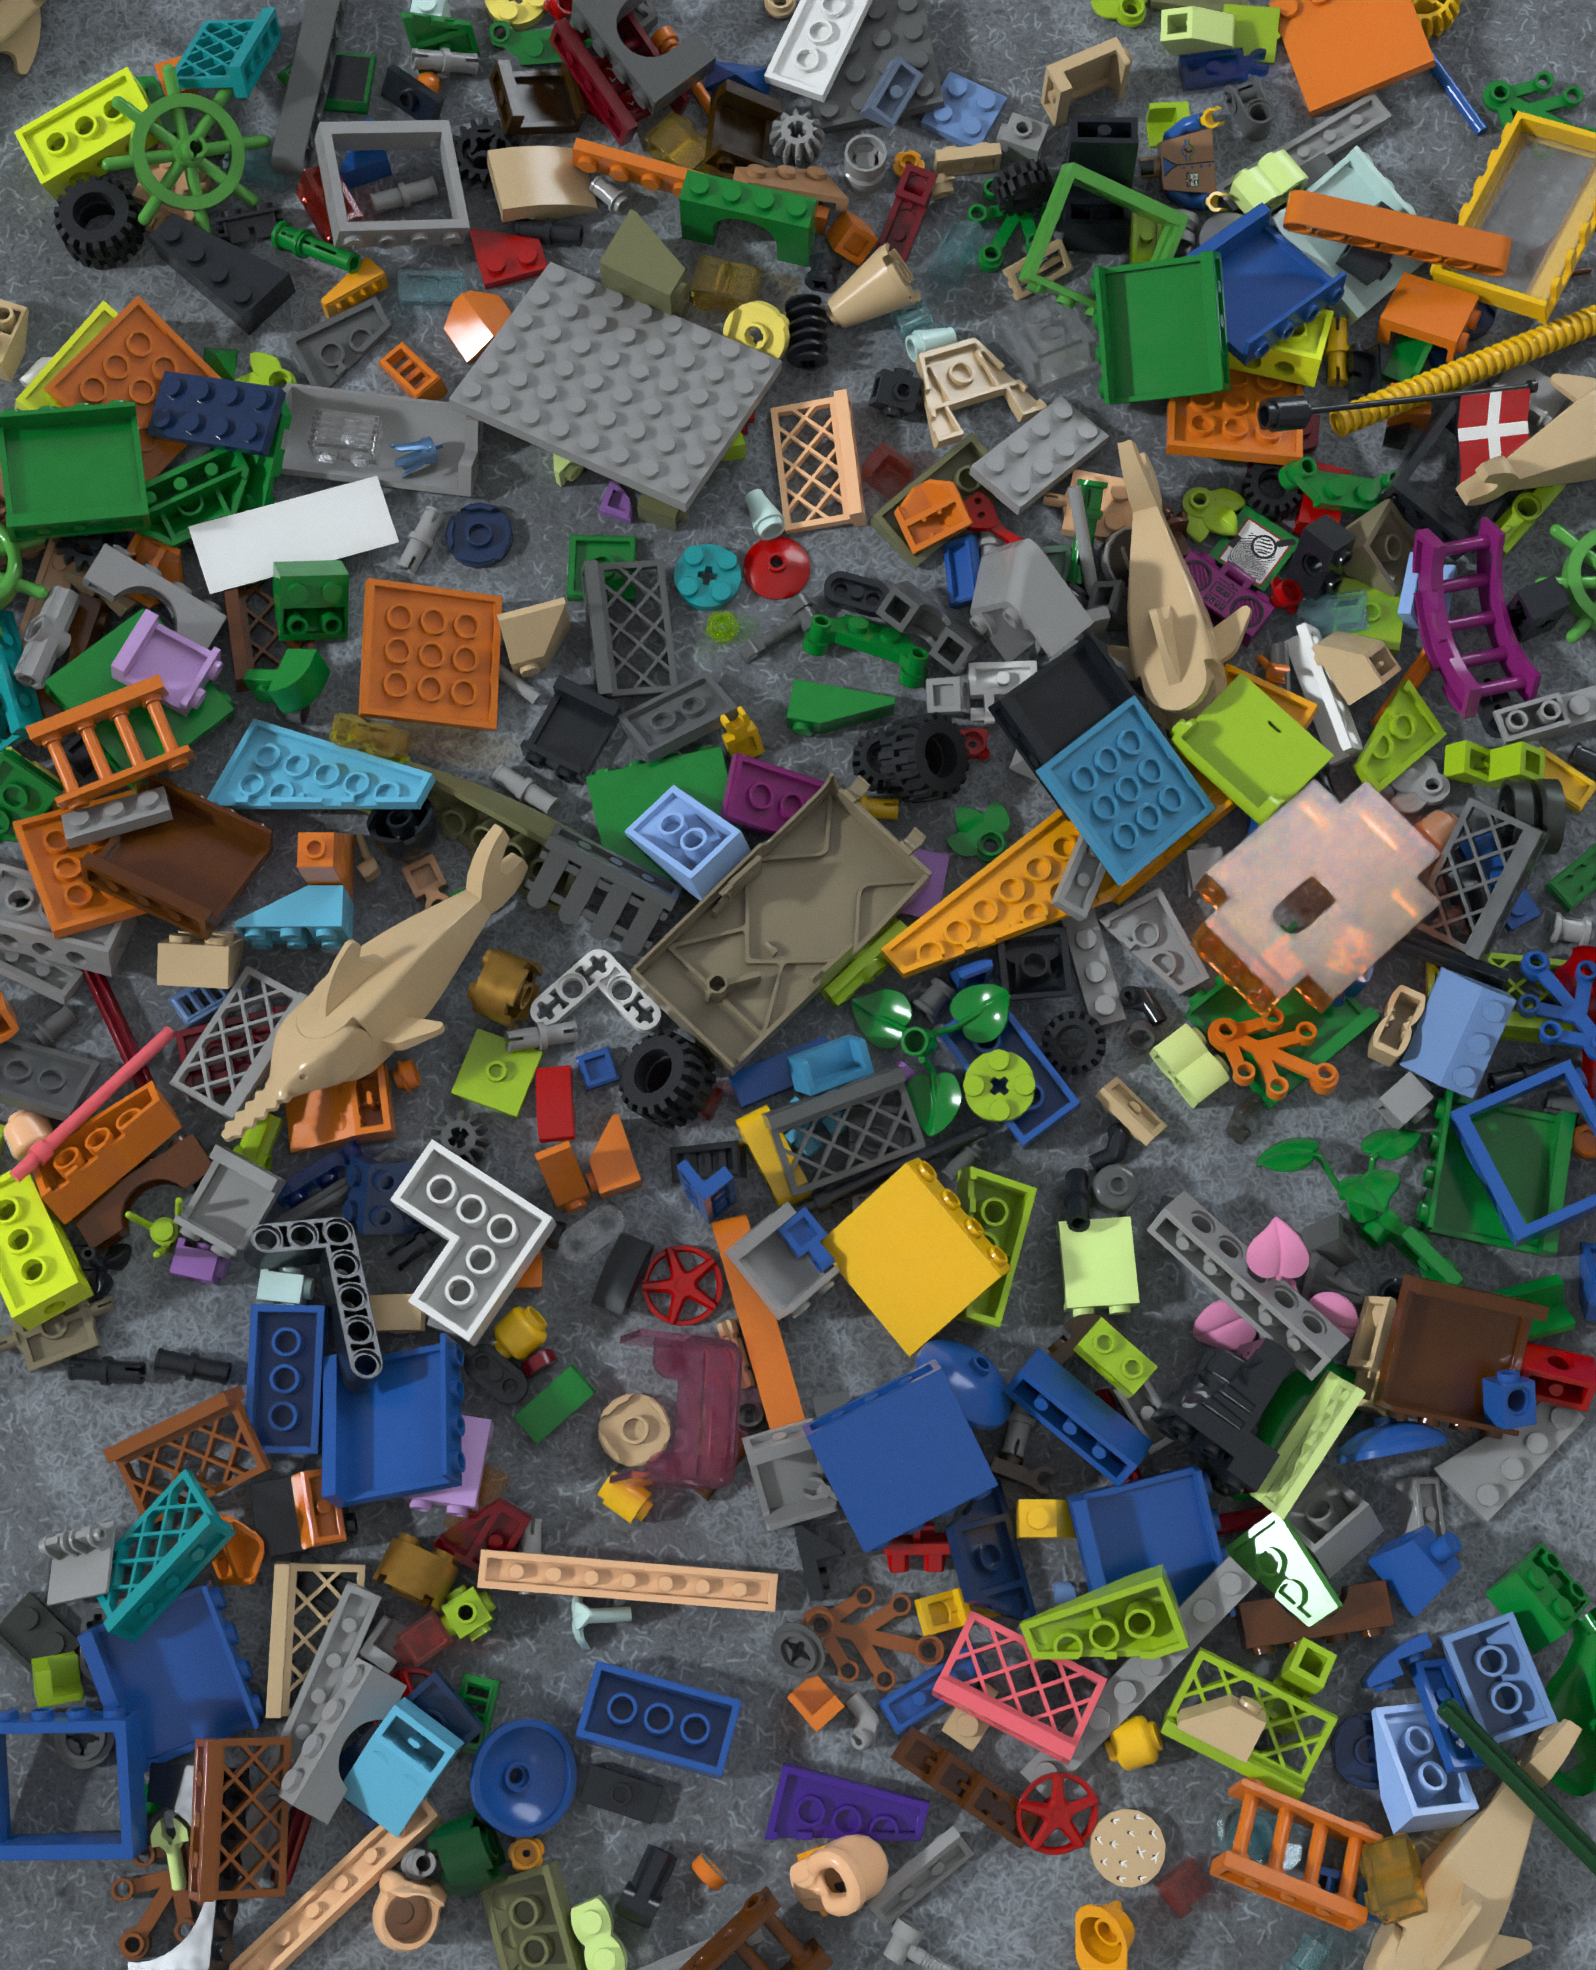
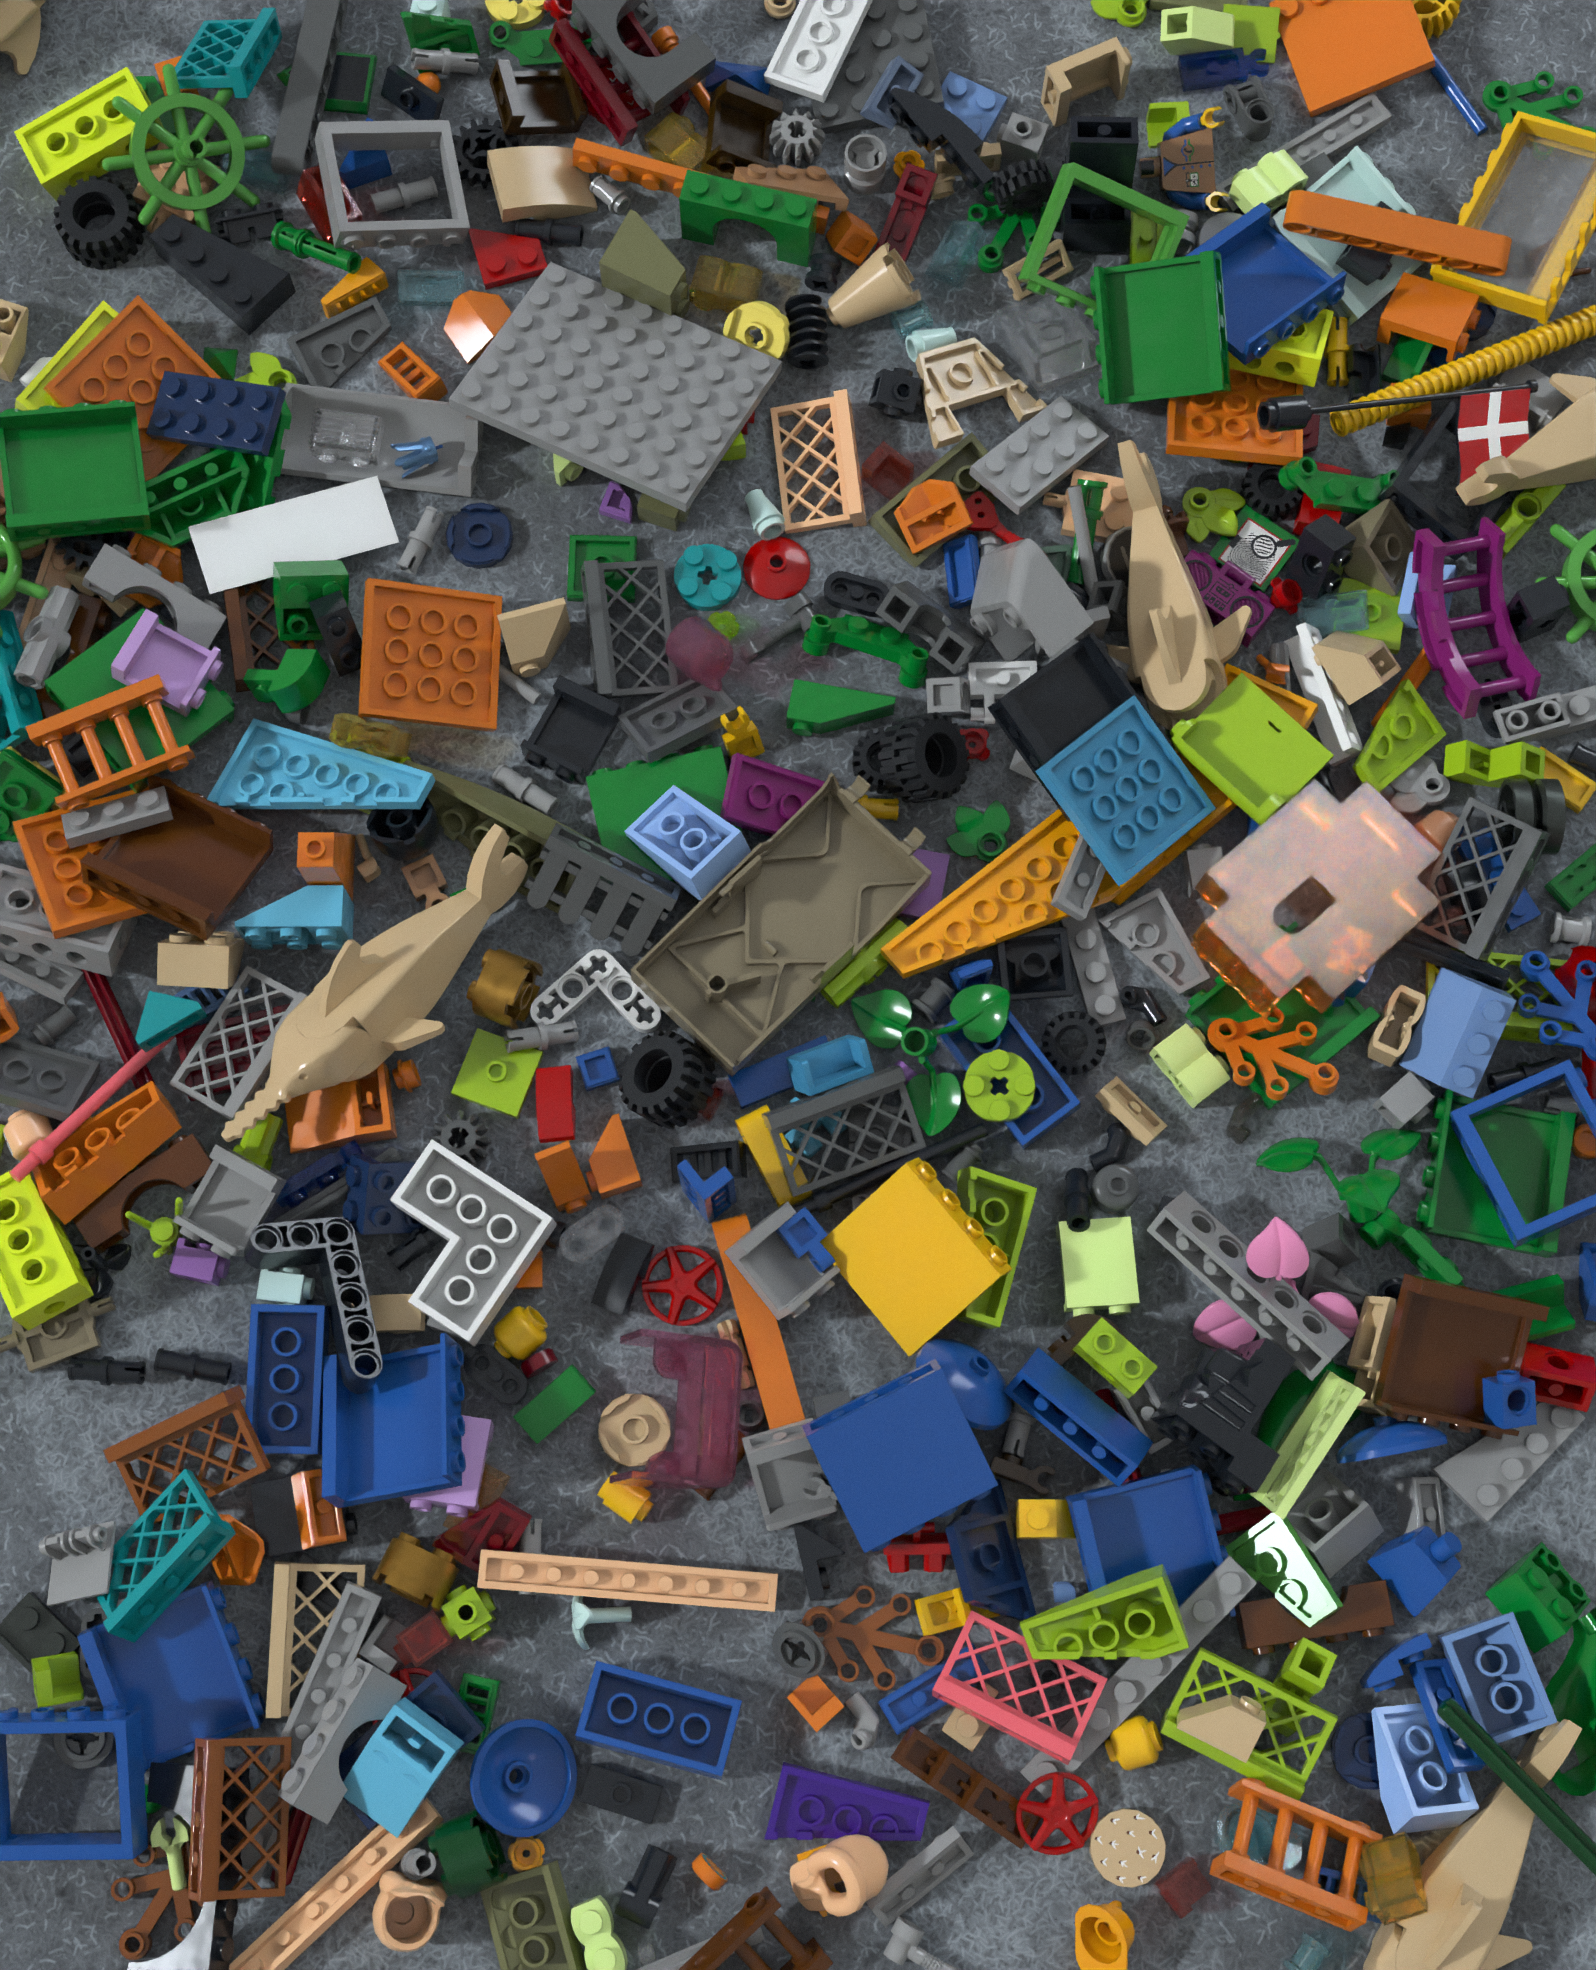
none -> teal slope [135,991,208,1053]
none -> black brick [308,590,362,677]
none -> clear pink piece [666,616,733,692]
none -> black slope [888,87,994,195]

